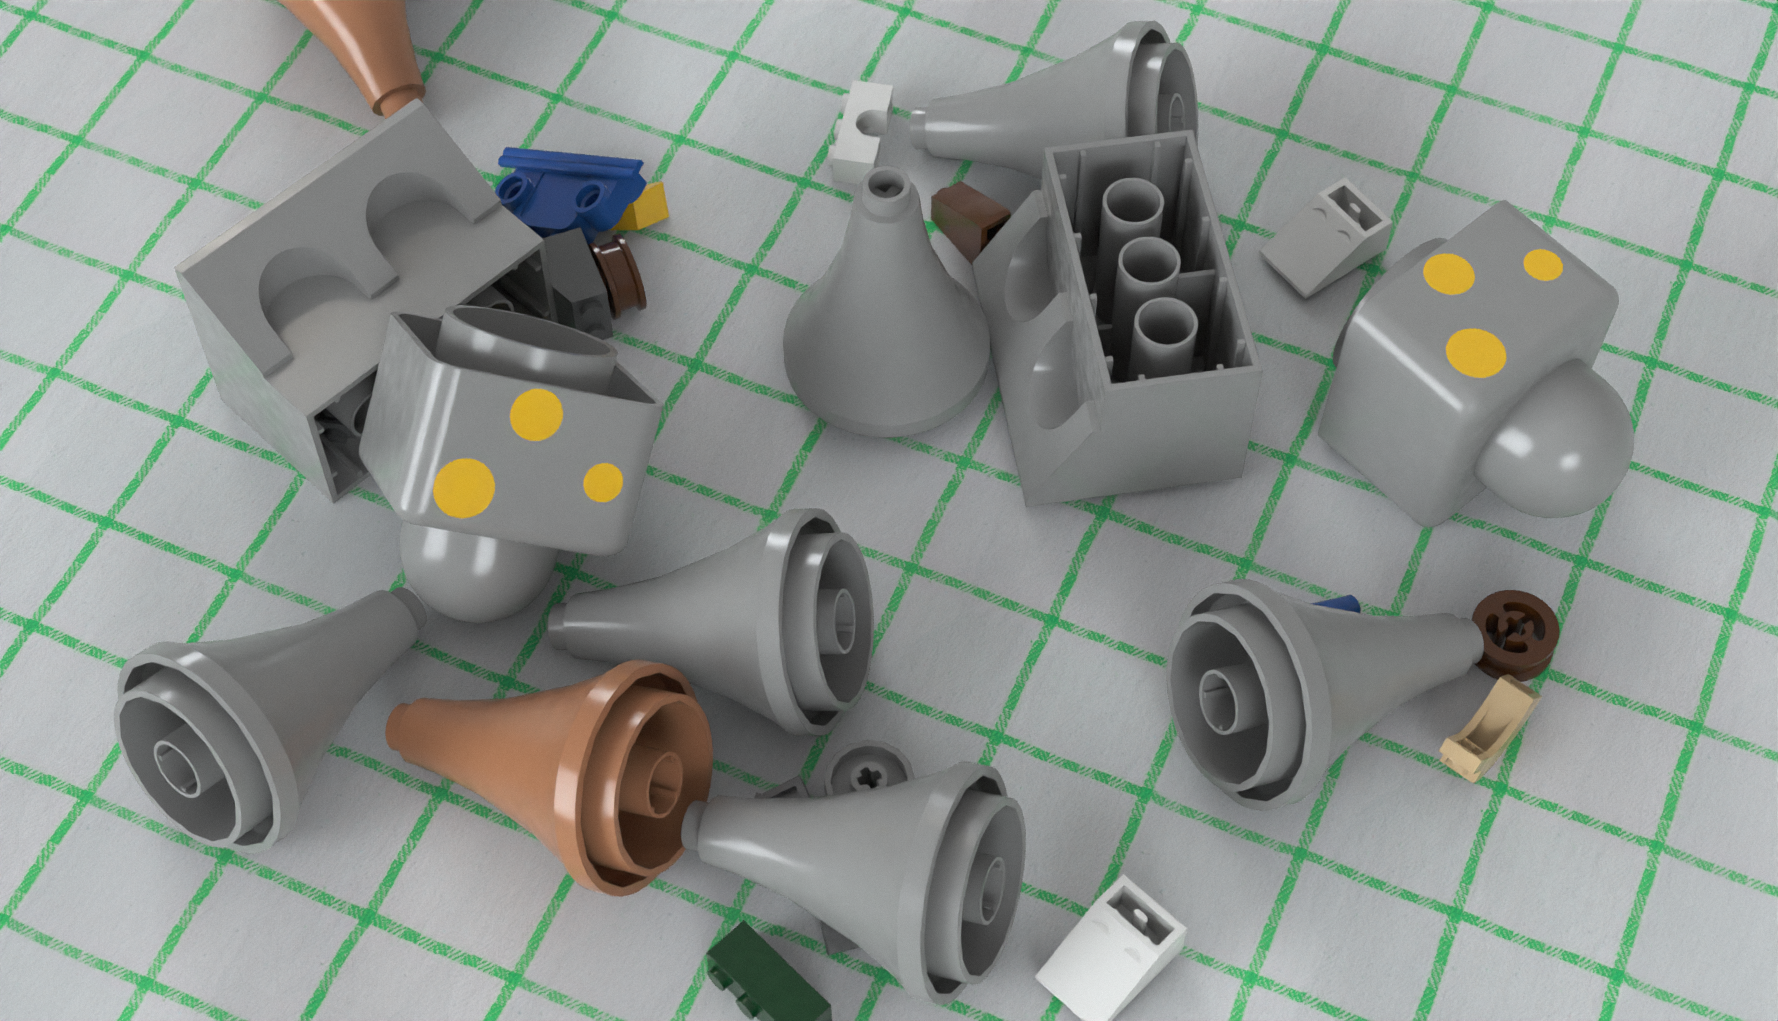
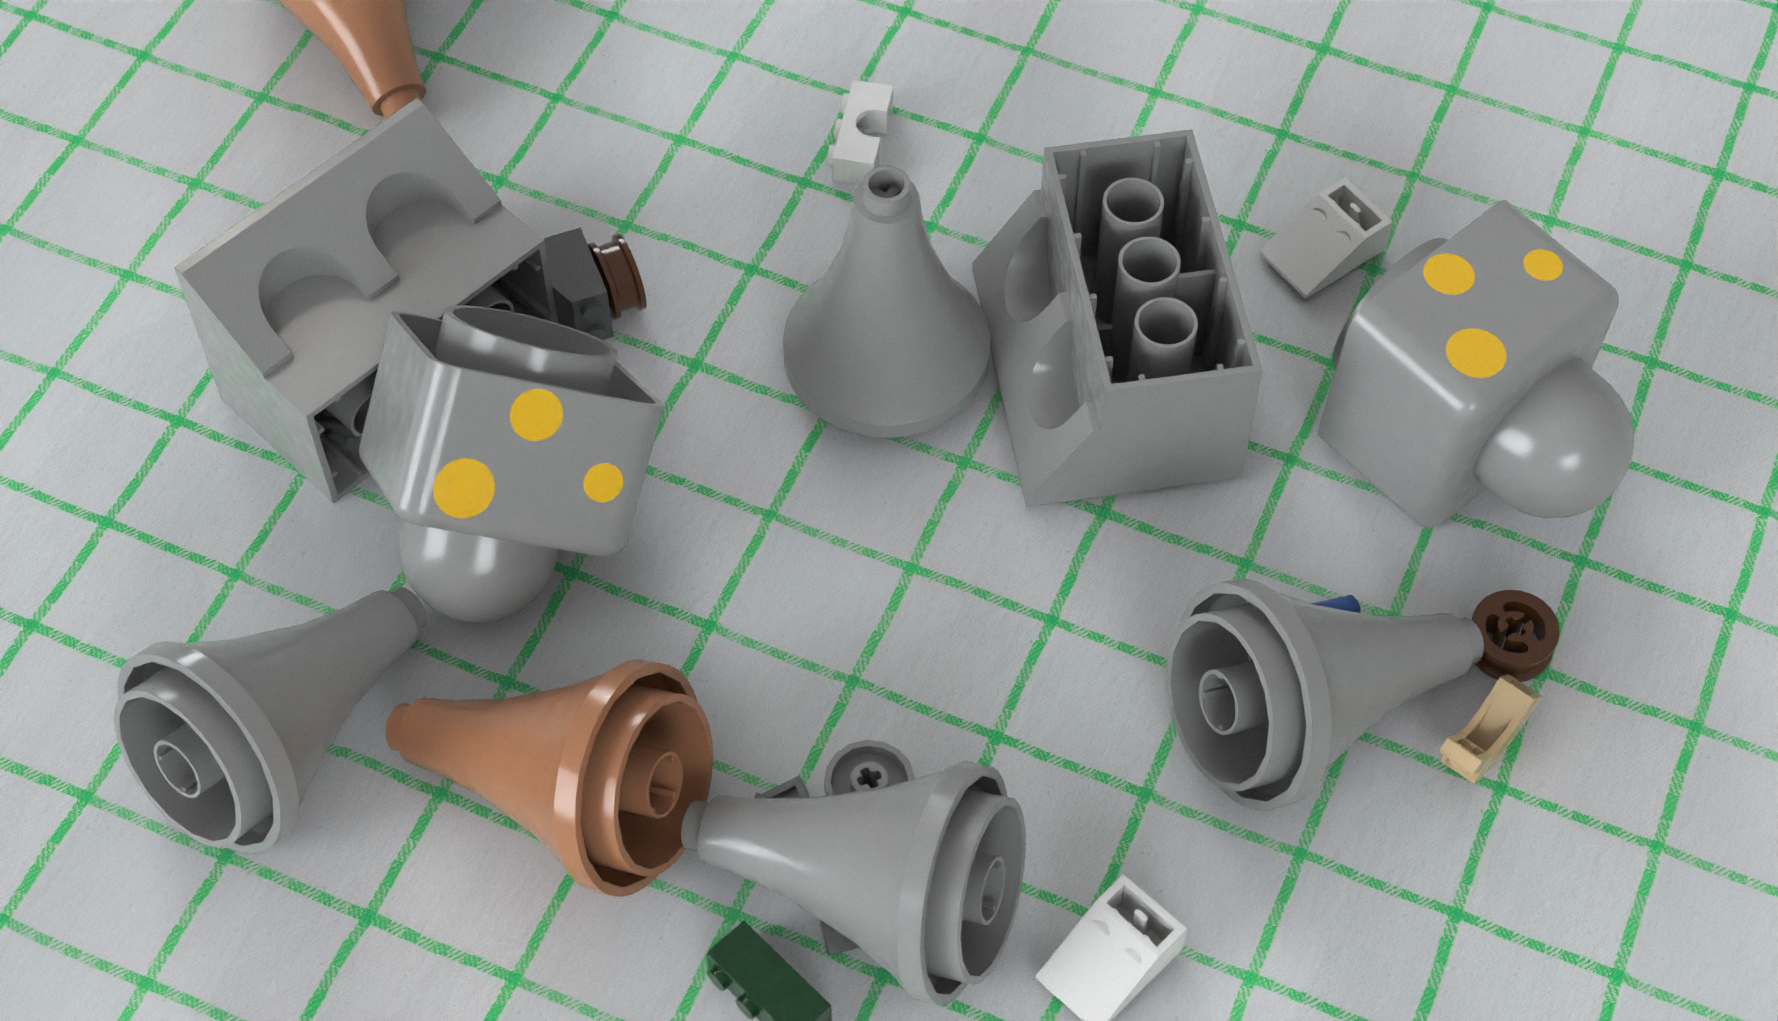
blue brick [495,147,647,244] -> none
light grey piece [548,508,874,736] -> none
yellow slope [610,181,669,230] -> none
light grey piece [909,21,1198,180] -> none
reddish brown slope [931,181,1011,265] -> none

